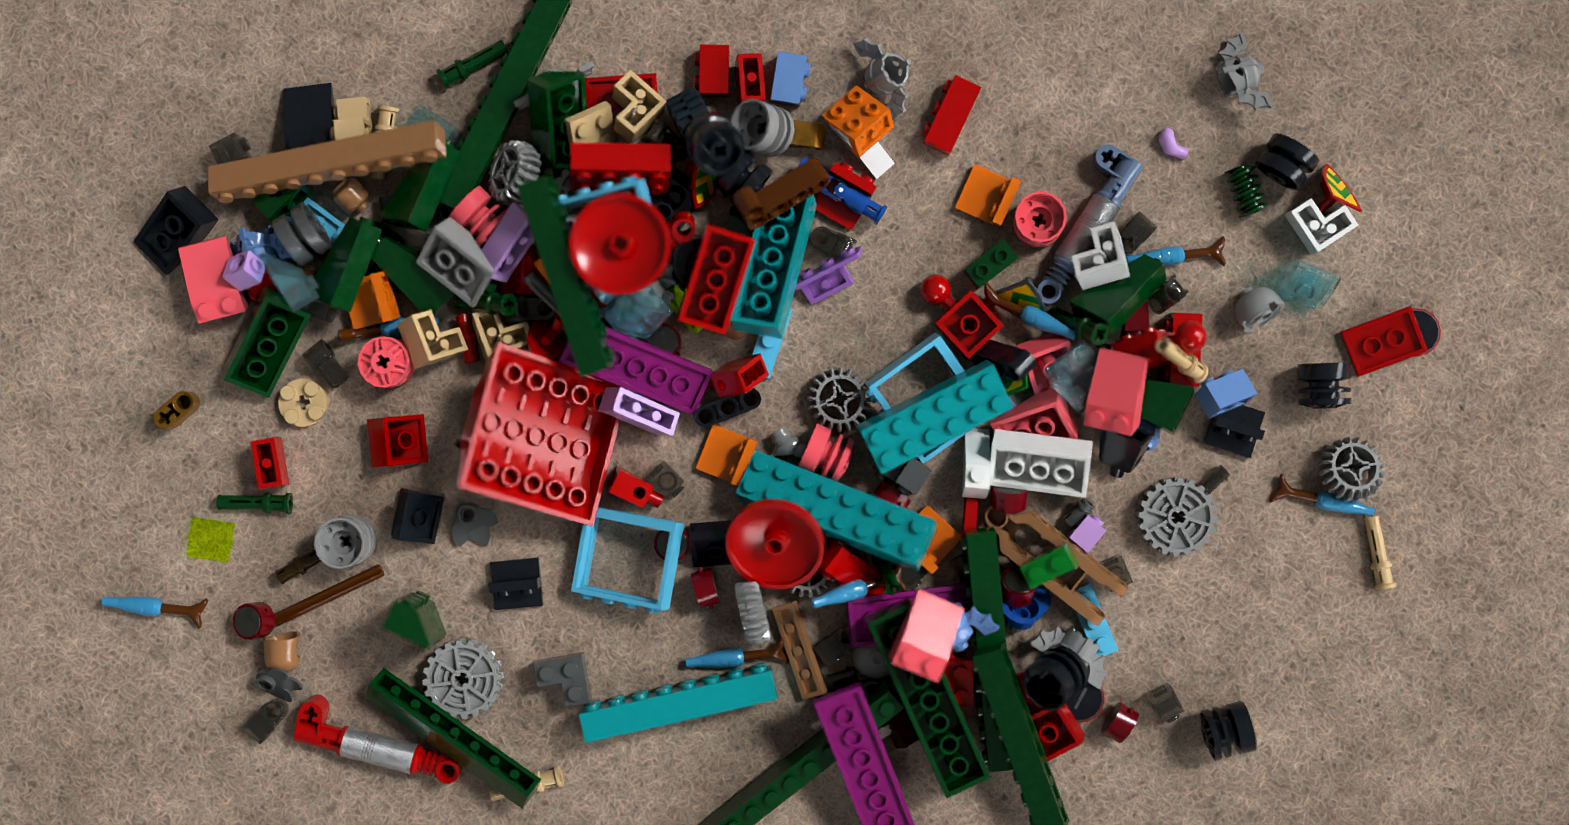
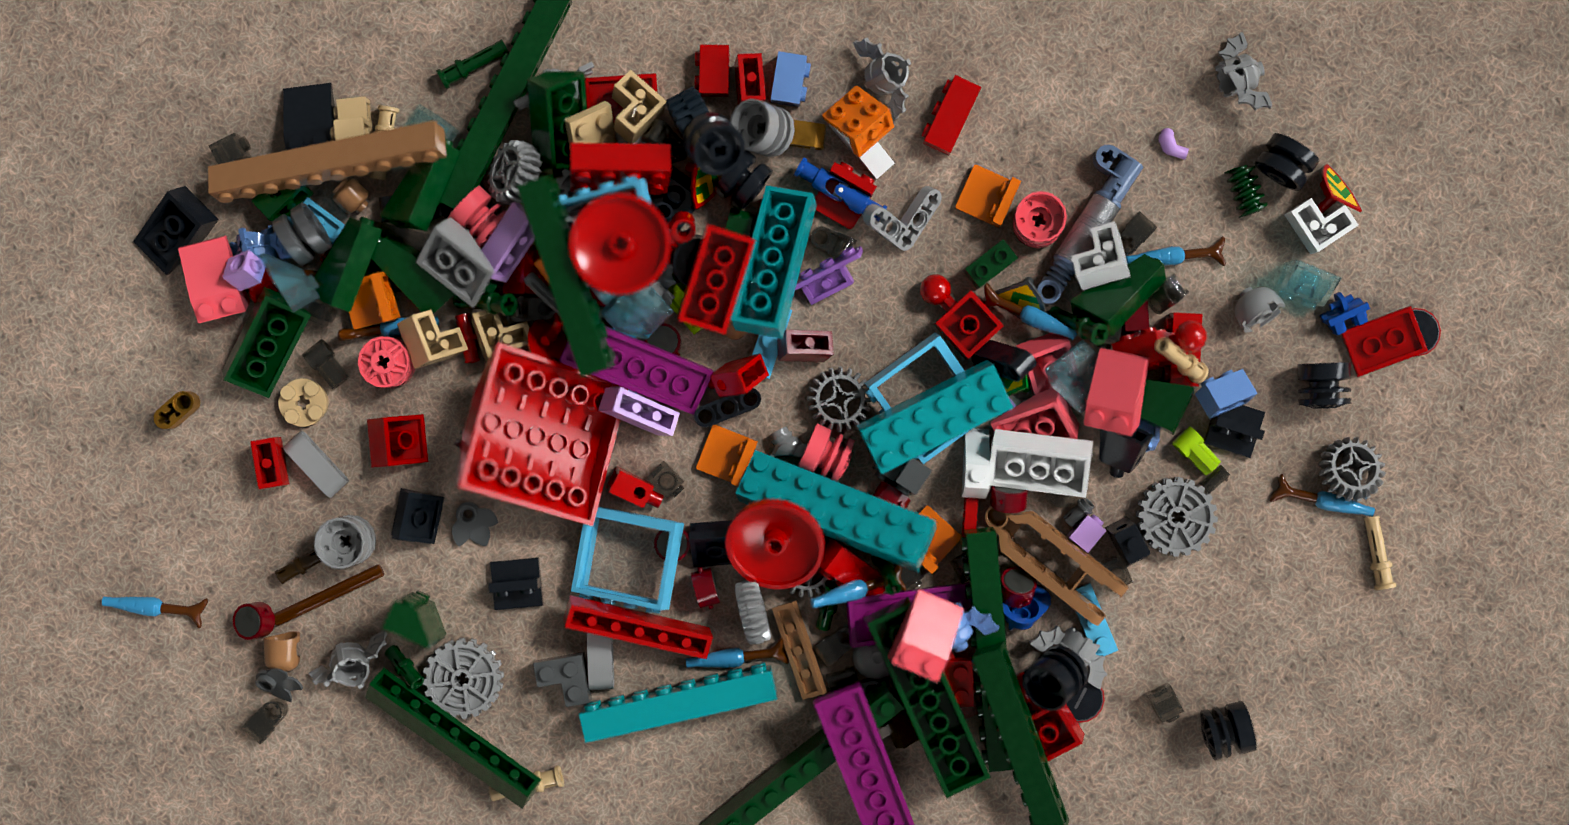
clear neon green piece [187,517,235,562] -> none
dark green pin [216,492,293,514] -> none
piece [293,695,464,784] -> none
reddish brown beam [733,158,831,230] -> none
green brick [1020,542,1078,589] -> none
dark red piece [1101,702,1139,744] -> none
none -> light grey beam [283,430,349,498]
none -> light grey helmet [309,630,387,689]
none -> dark green pin [384,645,424,689]
none -> red brick [563,595,713,659]
none -> light grey beam [587,633,614,690]
none -> dark red brick [777,329,834,363]
none -> dark green pin [815,583,839,631]
none -> light grey beam [863,186,942,251]
none -> black torso [1105,516,1151,568]
none -> lime piece [1172,426,1221,476]
none -> blue hips [1319,292,1370,335]

